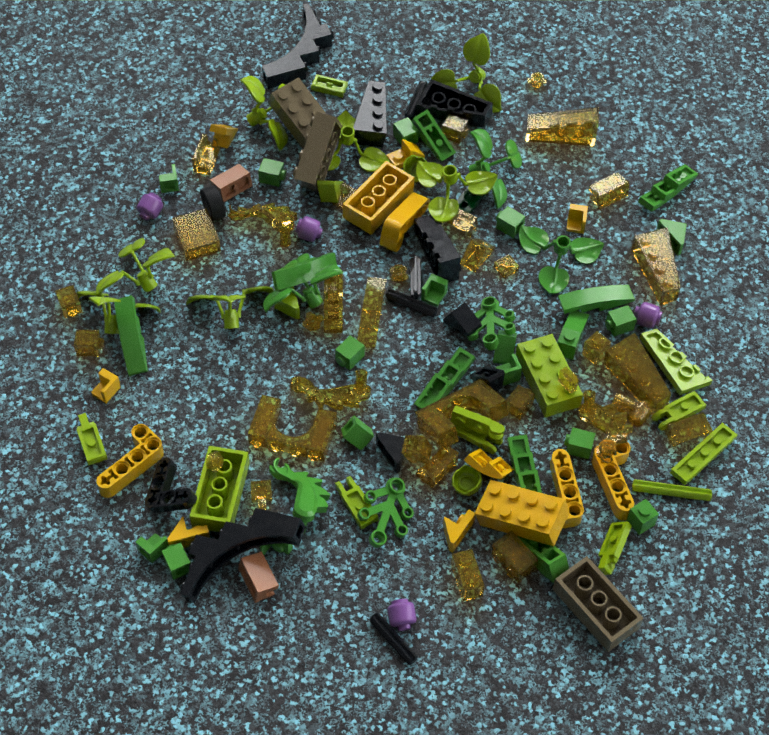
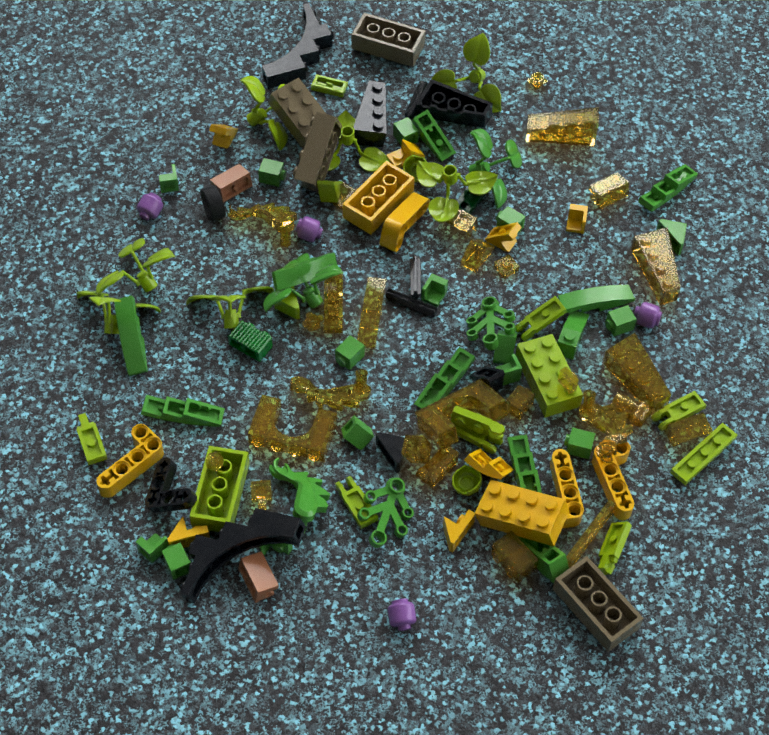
clear yellow brick [55,285,83,318] -> none
clear yellow brick [74,330,104,357] -> none
yellow panel [91,368,121,404] -> none
clear yellow brick [172,208,221,261] -> none
clear yellow hinge [192,133,220,175] -> none
black axle [370,613,417,665] -> none
clear yellow plate [389,264,409,282] -> none
black wedge [414,215,462,282] -> none
clear yellow brick [442,114,469,144] -> none
black slope [443,302,482,336] -> none
clear yellow brick [451,549,485,601] -> none
bright green plant [519,225,604,294] -> none
clear yellow brick [582,331,611,365] -> none
bright green brick [627,499,659,535] -> none
lime axle [632,479,712,501] -> none
lime wing [639,328,713,395] -> none
none -> bright green slope [141,395,225,427]
none -> green brick [228,320,273,362]
none -> dark tan brick [352,13,426,67]
none -> yellow slope [485,222,522,252]
none -> lime hinge [515,296,567,341]
none -> clear yellow tile [566,500,615,568]

